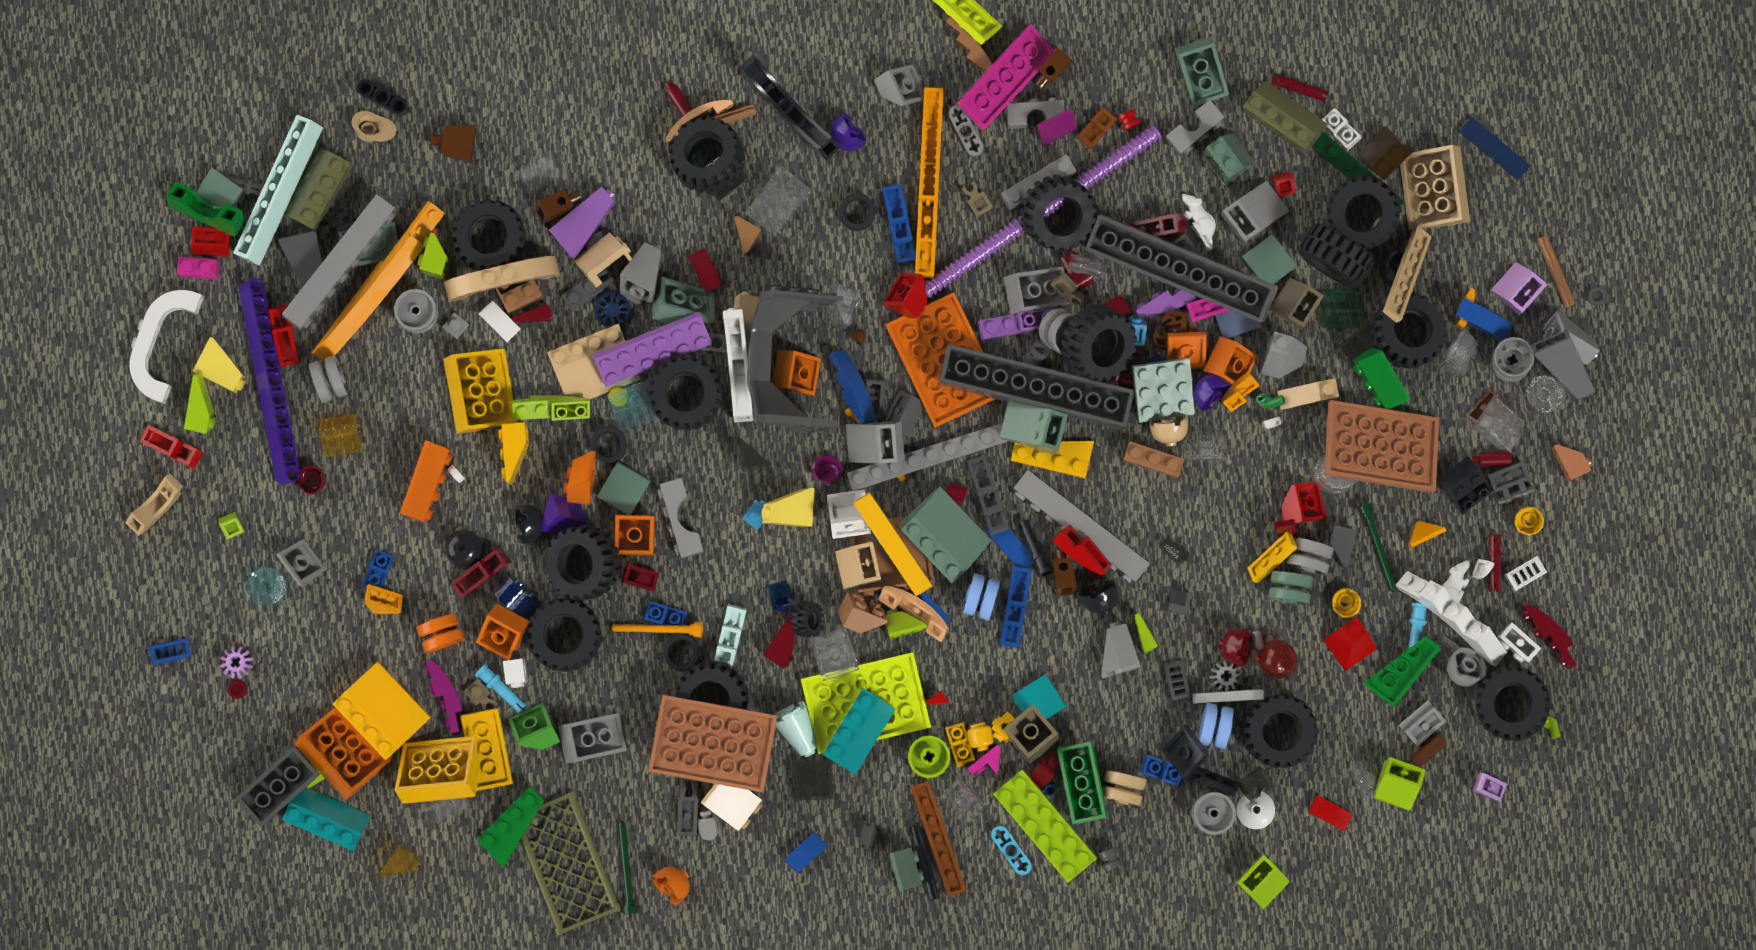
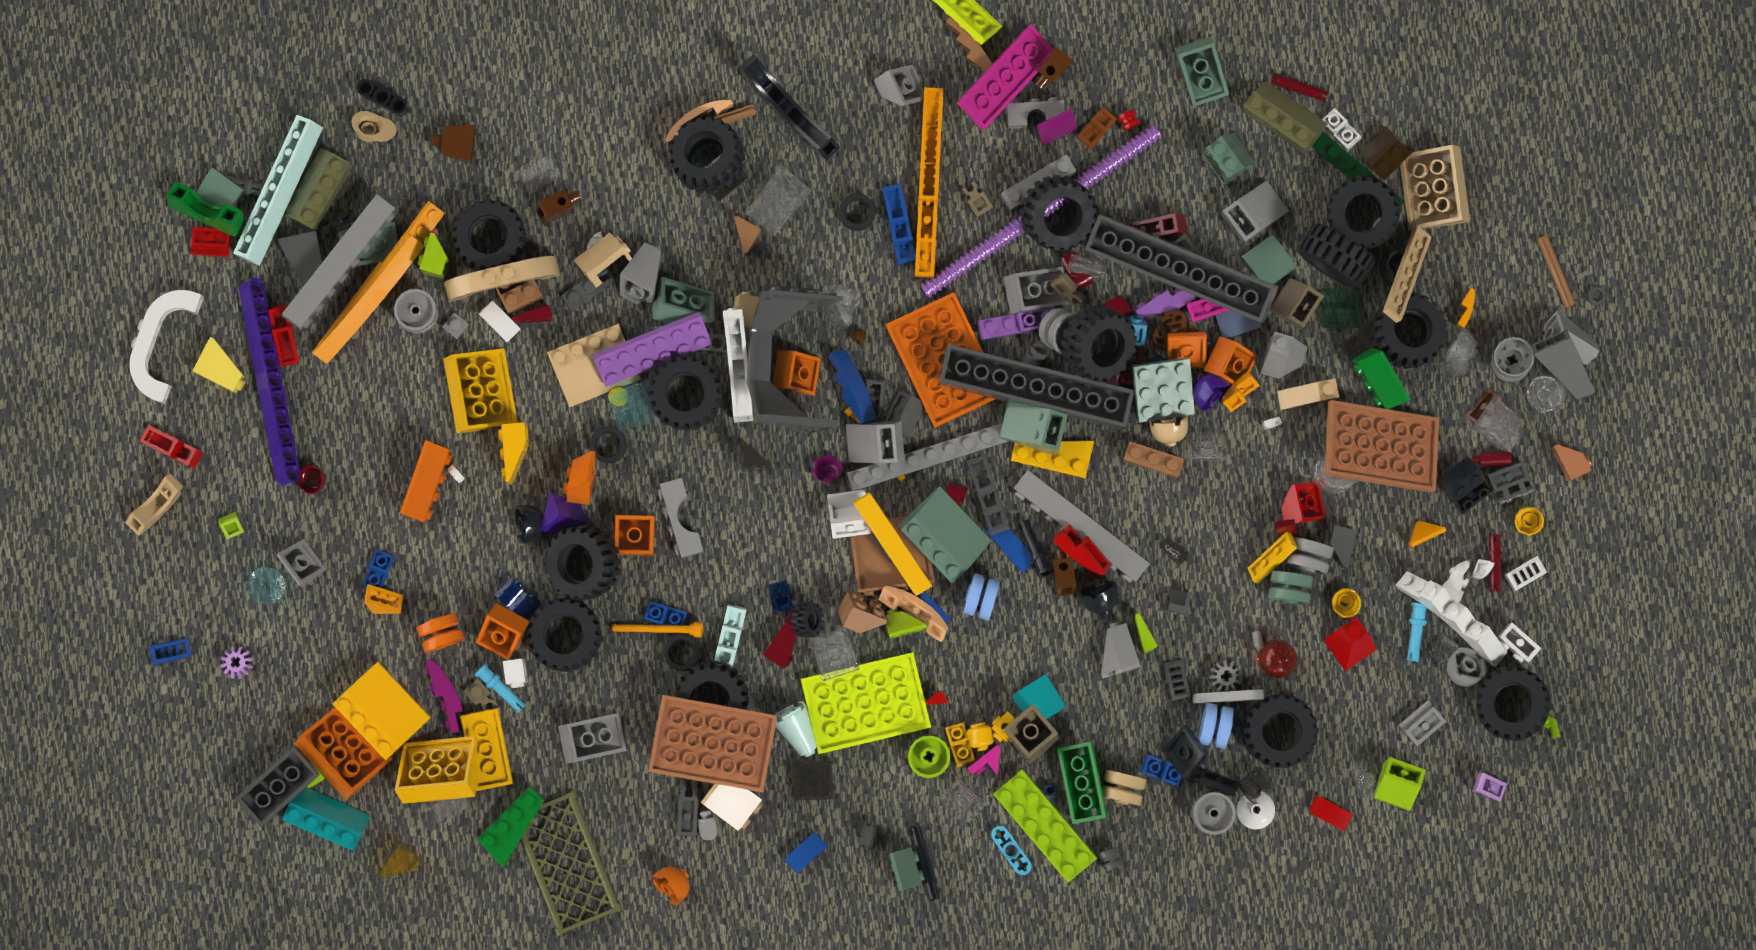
dark pink brick [177,256,220,281] -> none
lime slope [184,370,215,434] -> none
dark red tile [228,680,248,699] -> none
light grey wheel [309,355,348,403] -> none
clear yellow bracket [319,413,363,458] -> none
black cylinder [445,529,483,568] -> none
dark red slope [450,547,512,599] -> none
bright green slope [508,703,560,750] -> none
lime slope [511,395,590,421] -> none
medium lavender slope [549,187,615,261] -> none
dark blue wheel [595,292,631,327] -> none
sand green slope [597,461,651,515] -> none
dark green piece [618,821,639,915] -> none
dark red slope [621,564,659,592] -> none
dark red cylinder [665,81,693,117] -> none
dark red slope [687,248,723,293] -> none
dark azure bracket [742,499,766,530] -> none
light yellow slope [762,488,814,527] -> none
teal slope [822,688,895,775] -> none
dark purple cylinder [830,113,866,152] -> none
tan slope [835,542,881,589] -> none
red slope [882,273,927,318] -> none
dark orange plate [911,781,967,897] -> none
light grey beam [948,105,983,157] -> none
blue slope [1000,566,1032,648] -> none
dark red slope [1029,749,1061,790] -> none
light grey arch [1165,100,1224,156] -> none
white animal [1182,194,1216,251] -> none
dark red cylinder [1219,628,1252,667] -> none
lime slope [1235,855,1290,910] -> none
green arm [1256,393,1285,409] -> none
red slope [1272,172,1296,197] -> none
dark green piece [1357,503,1397,593] -> none
green wing [1363,635,1442,708] -> none
reddish brown slope [1409,734,1447,768] -> none
blue slope [1456,298,1513,341] -> none
dark blue tile [1459,117,1530,181] -> none
lavender slope [1490,262,1548,316] -> none
dark red slope [1521,604,1577,669] -> none

